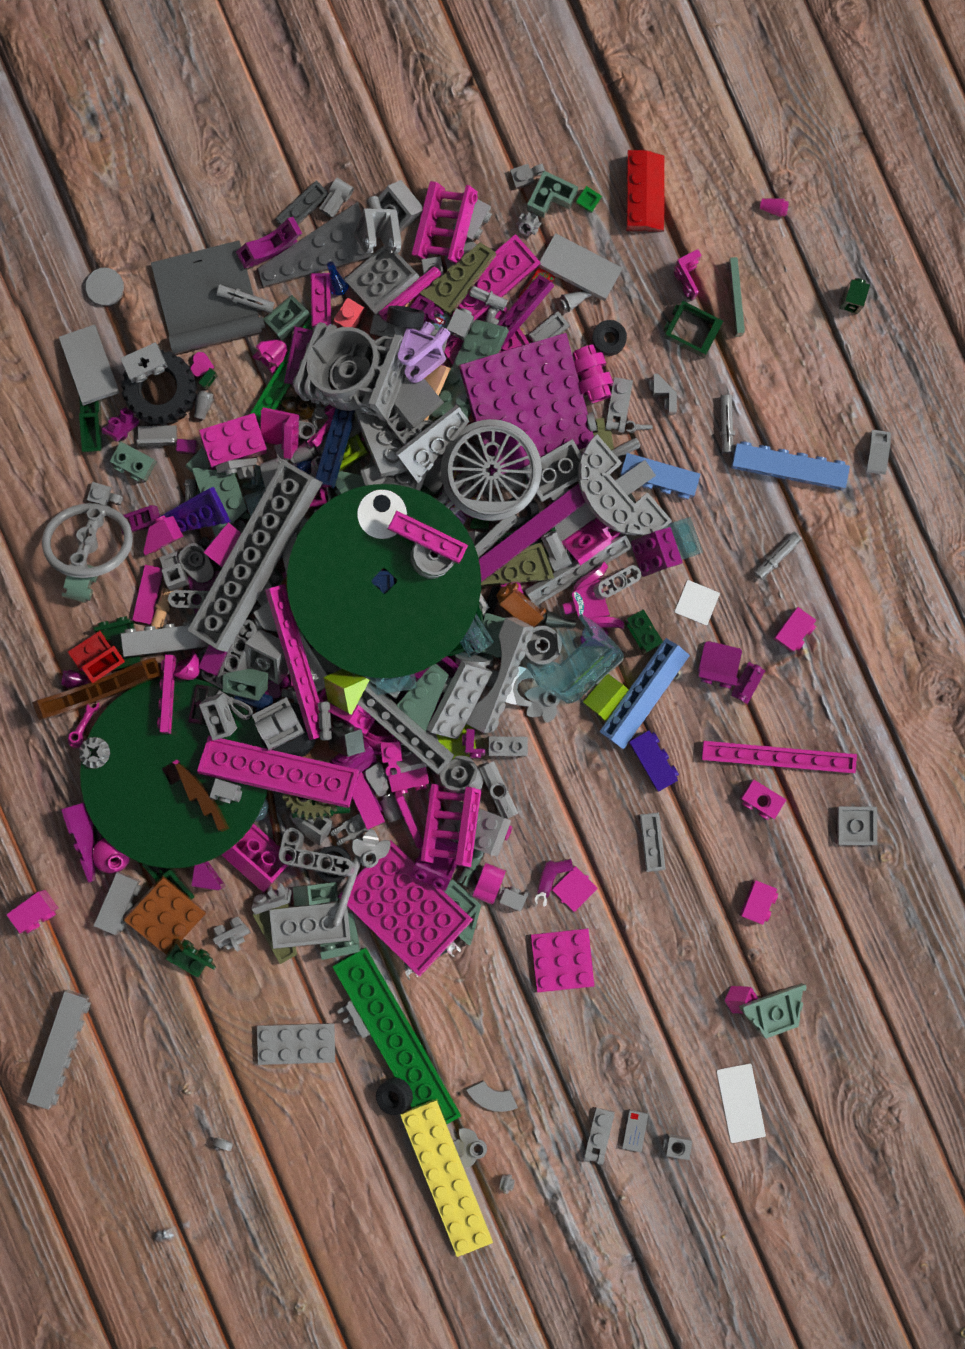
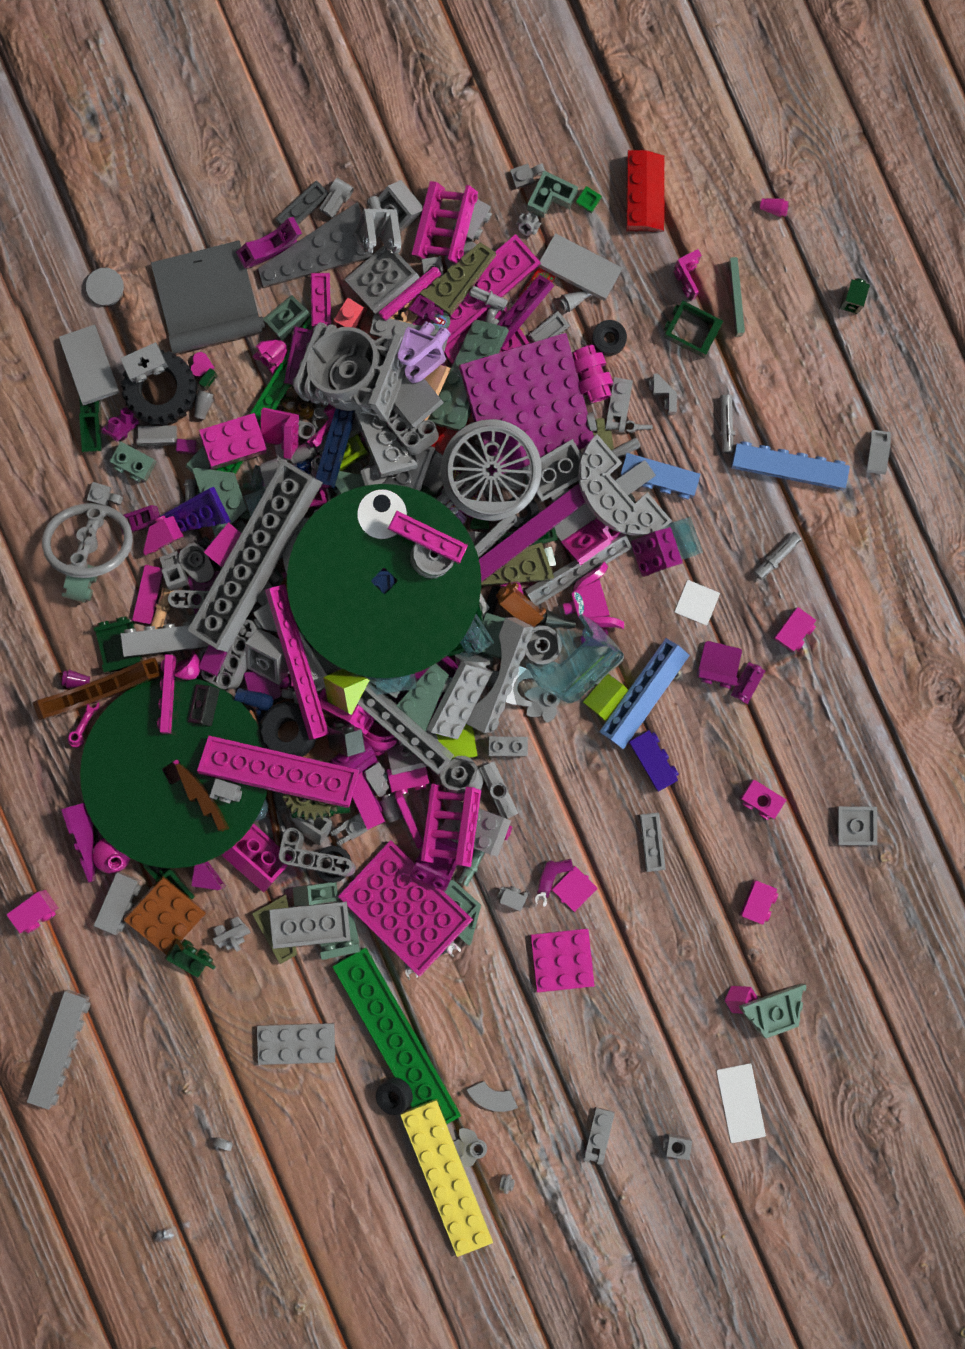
red piece [67,631,125,684] -> none
light grey gear [79,737,110,768] -> none
light grey brick [199,693,237,740] -> none
light grey pin [216,284,275,314] -> none
light grey plate [216,458,257,479] -> none
light grey piece [216,691,253,720] -> none
sand green slope [223,669,268,701] -> none
light grey plate [252,697,305,750] -> none
light grey plate [252,883,292,915] -> none
light grey axle [318,702,332,740] -> none
clear blue cone [326,261,349,295] -> none
light grey piece [333,837,362,927] -> none
light grey plate [338,1000,370,1038] -> none
light grey plate [352,829,390,868] -> none
dark pink plate [381,742,402,776] -> none
black tyre [386,306,425,328] -> none
light grey wing [396,405,469,483] -> none
light grey brick [447,308,474,341] -> none
magenta bracket [462,729,485,759] -> none
dark pink piece [472,862,506,905] -> none
light grey piece [541,530,573,571] -> none
light grey beam [593,565,641,599] -> none
light grey tile [622,1109,649,1152] -> none
dark green window [624,609,663,654] -> none
dark pink plate [702,741,857,773] -> none

